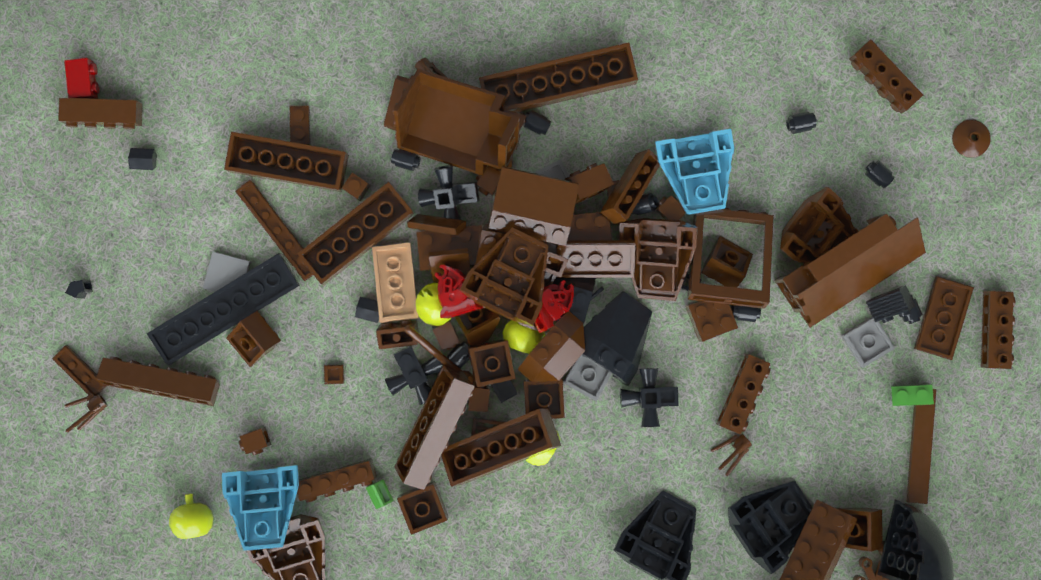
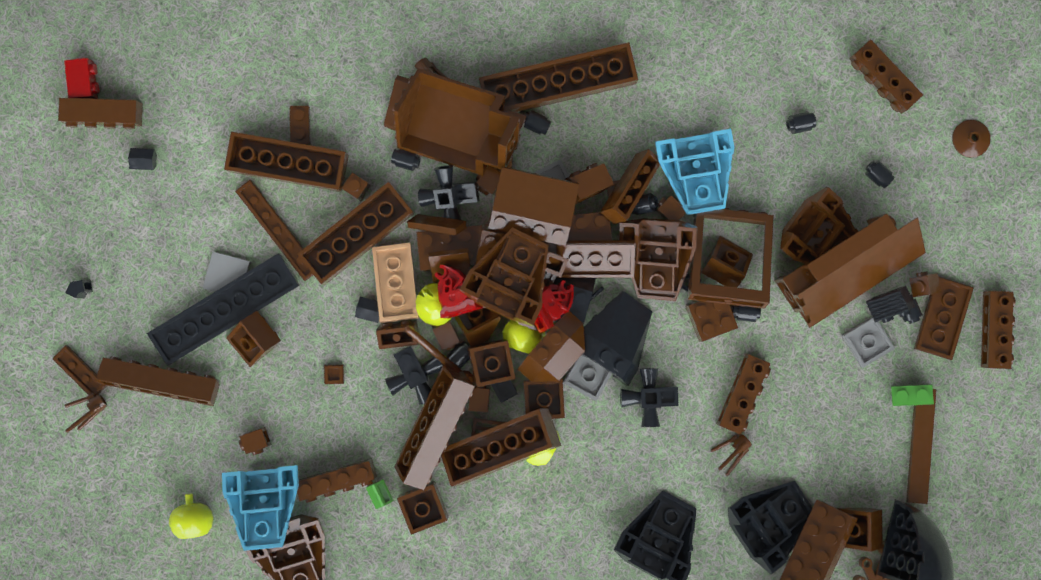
none -> reddish brown brick [909,271,941,297]

